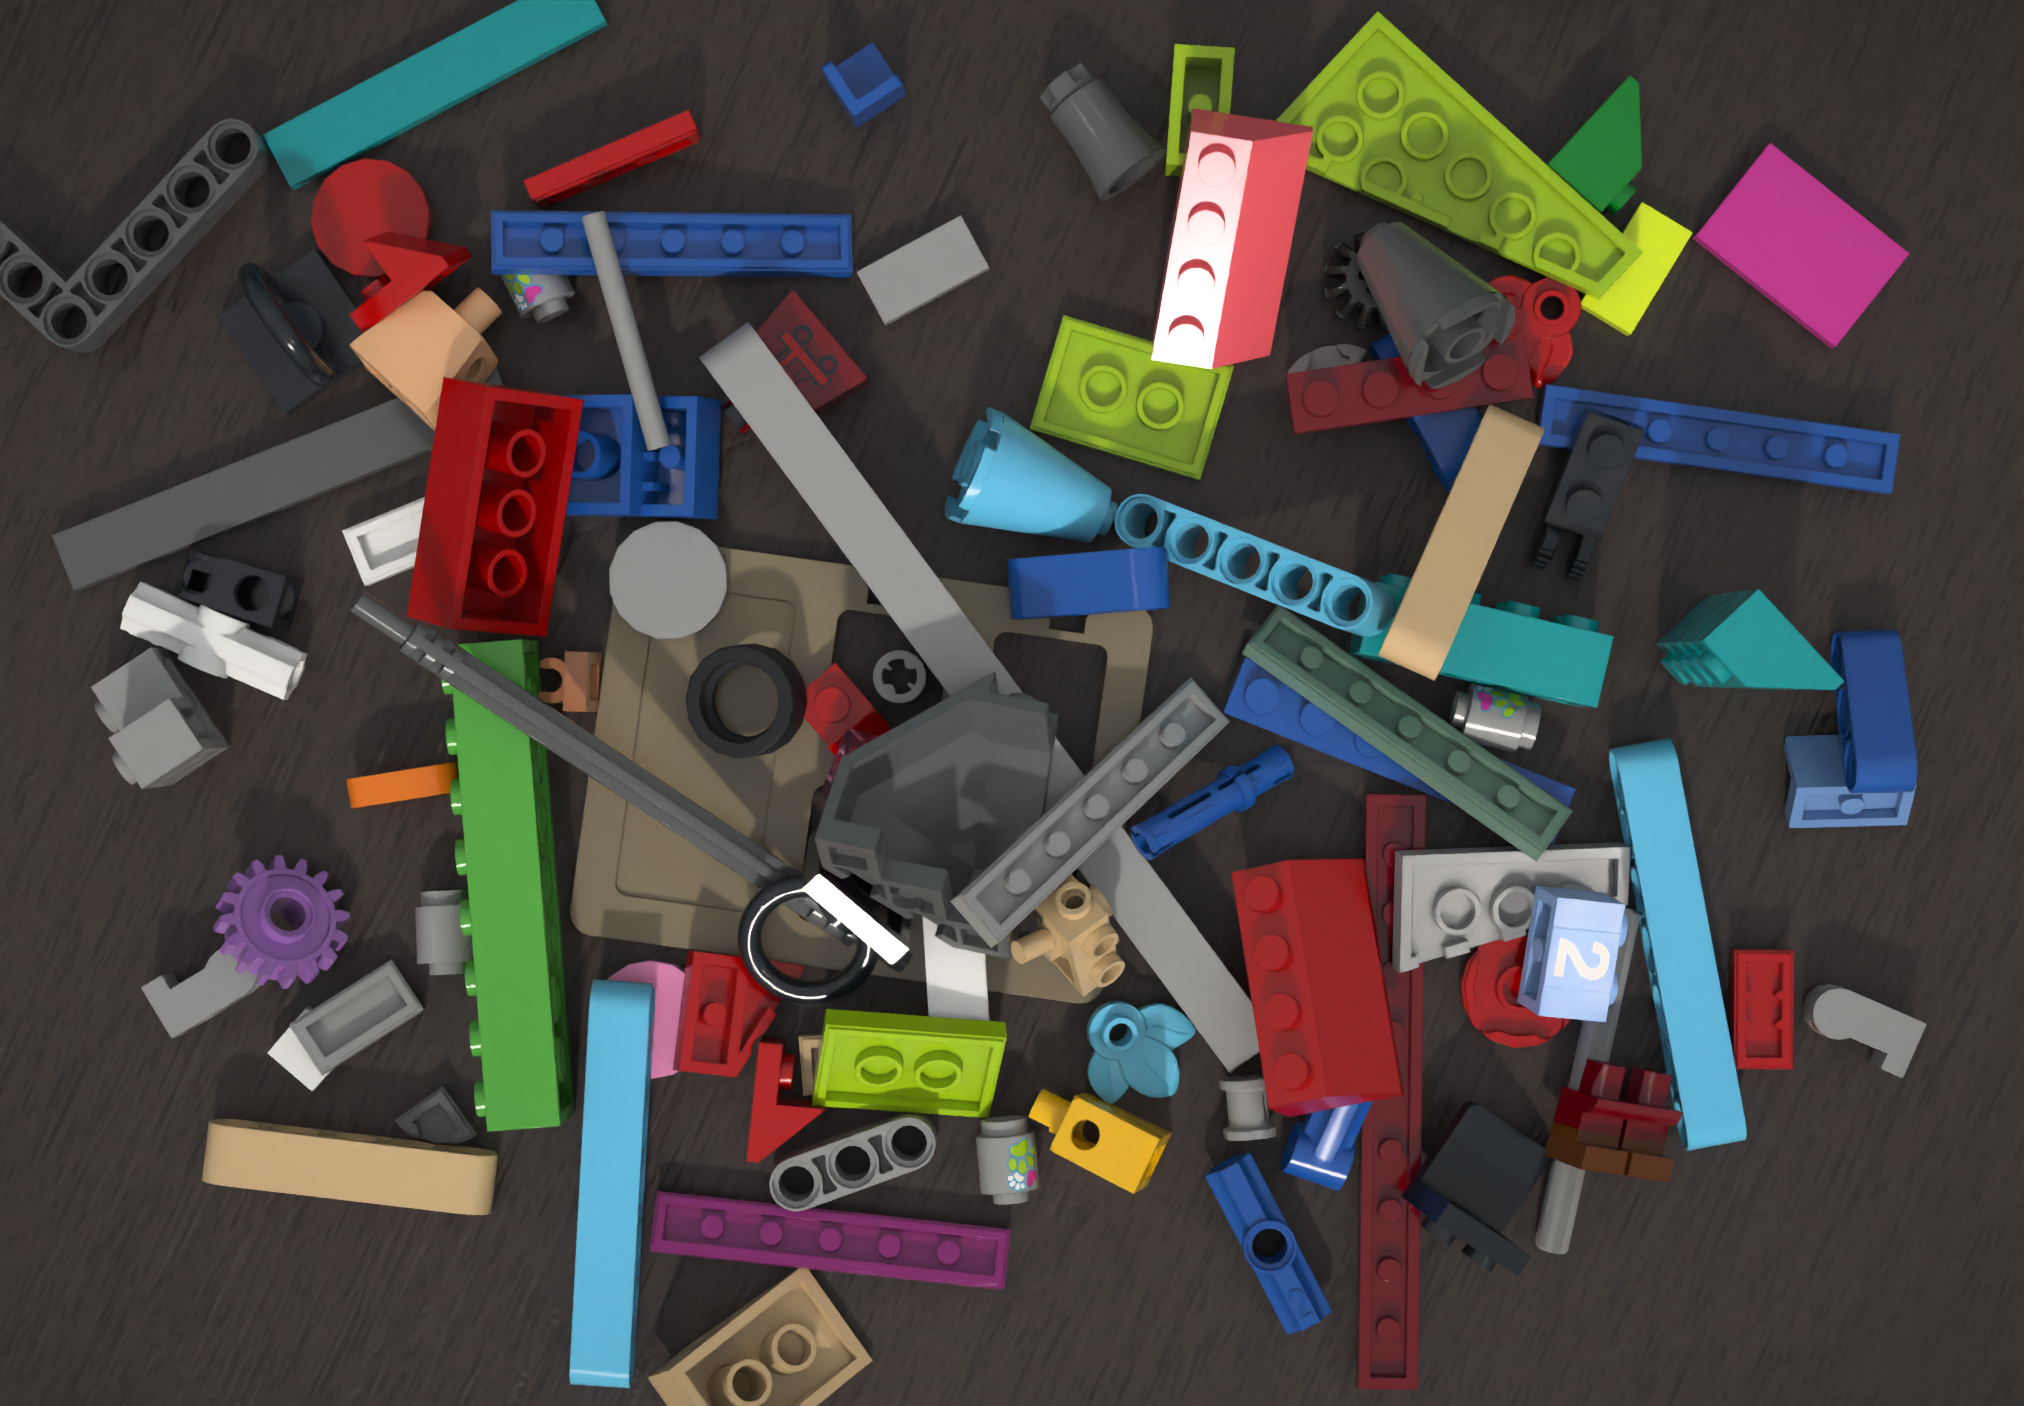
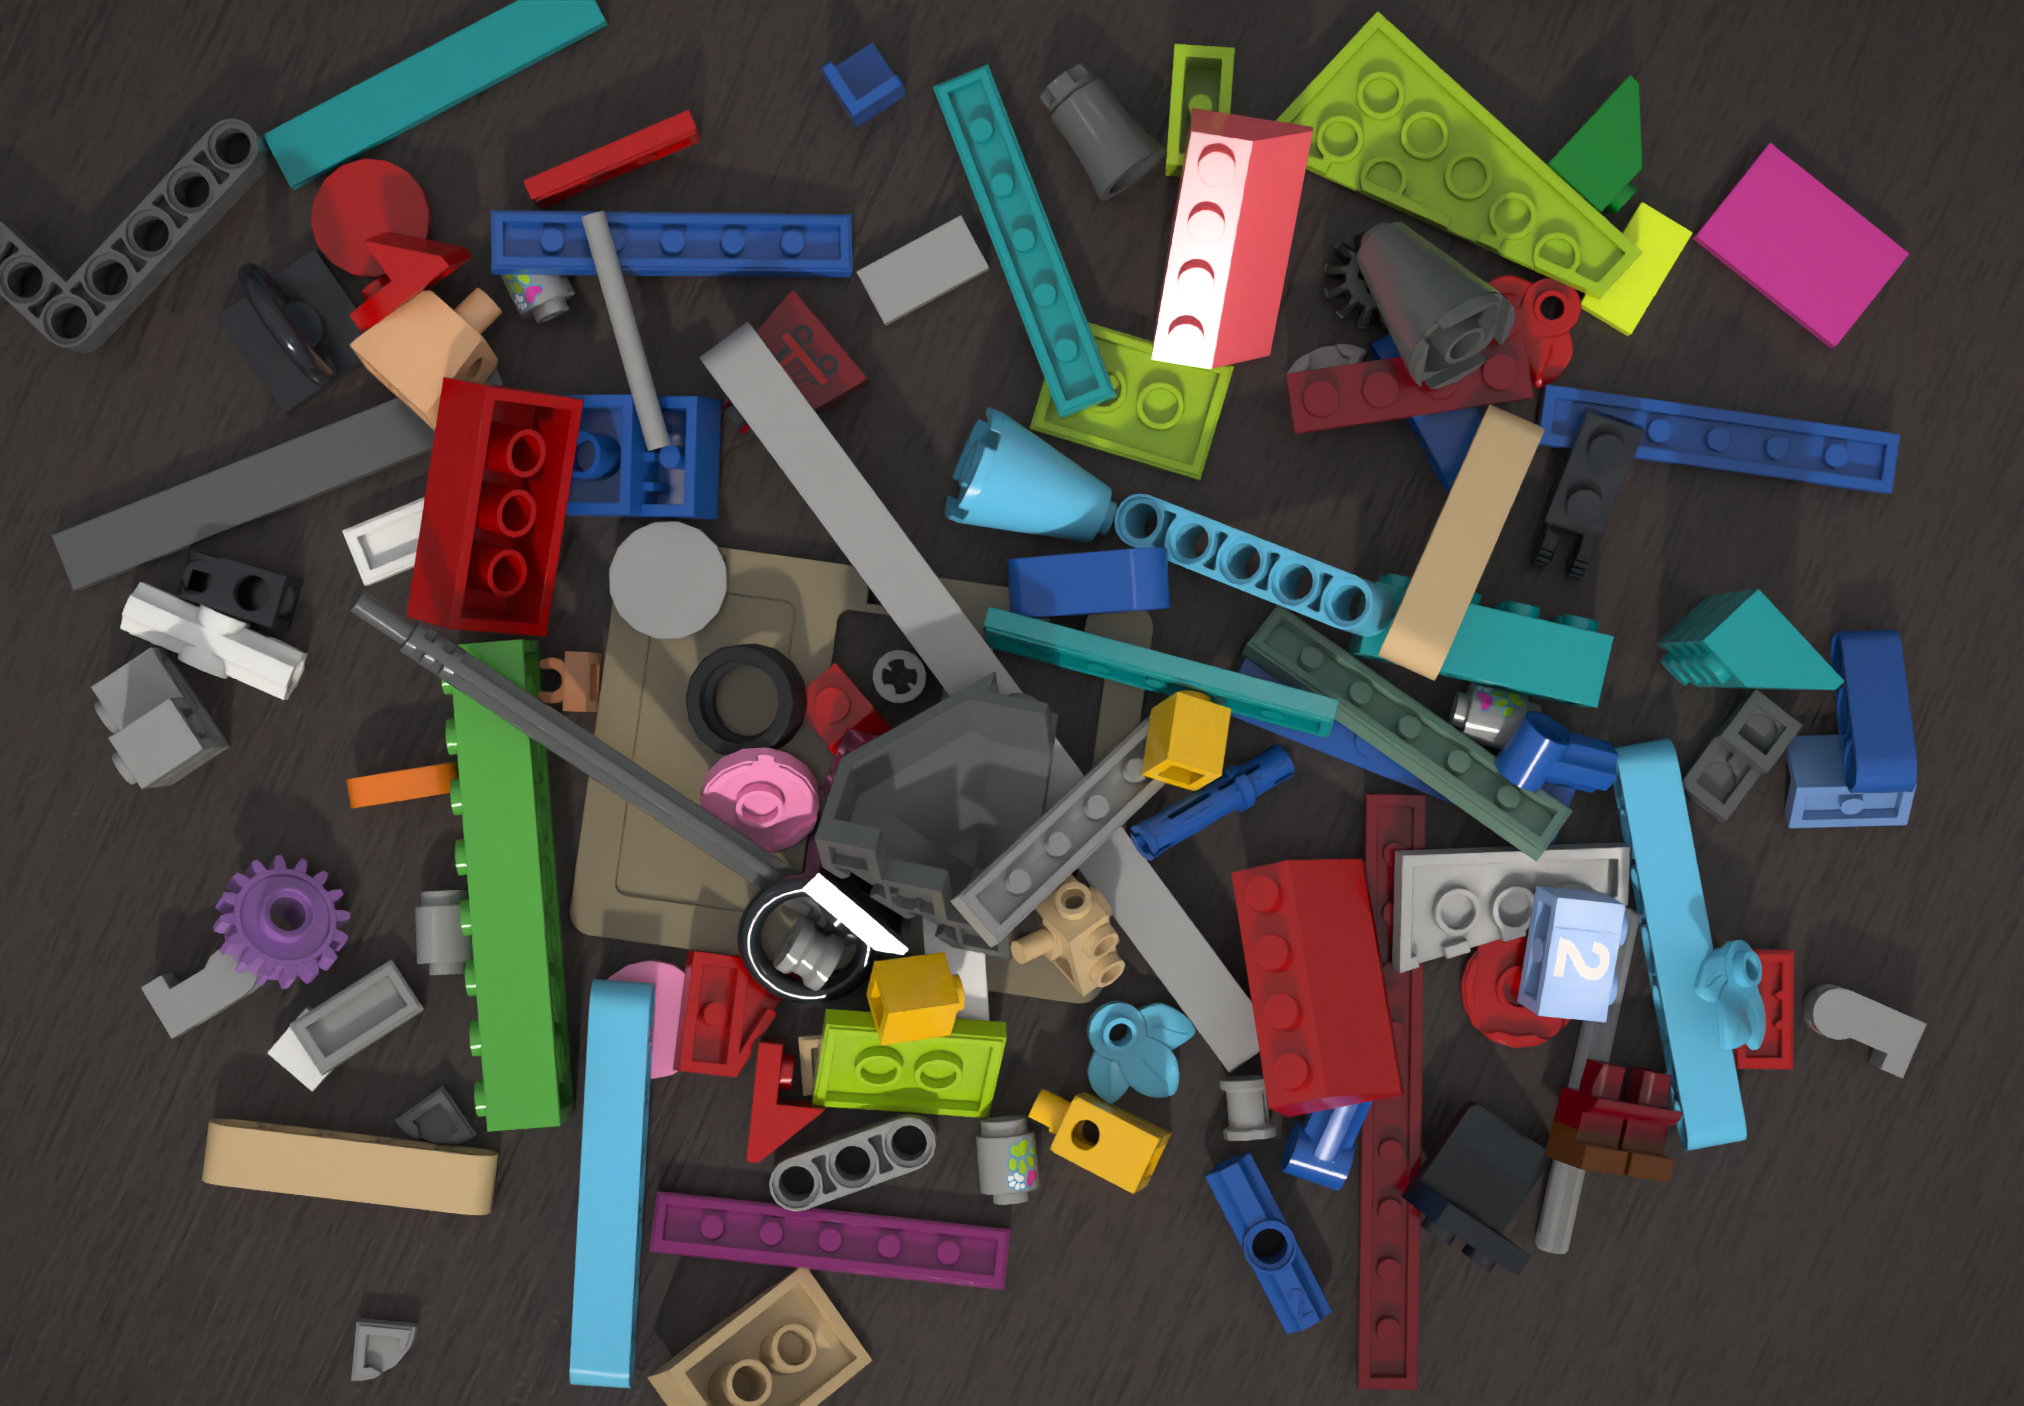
none -> light grey tile [351,1318,419,1381]
none -> bright pink tile [700,747,820,853]
none -> light grey wheel [773,916,845,991]
none -> yellow brick [866,952,965,1046]
none -> teal tile [933,64,1117,419]
none -> teal tile [983,606,1339,738]
none -> yellow brick [1141,690,1231,792]
none -> blue piece [1494,711,1619,793]
none -> dark grey slope [1681,689,1803,822]
none -> medium azure plate [1695,940,1766,1051]

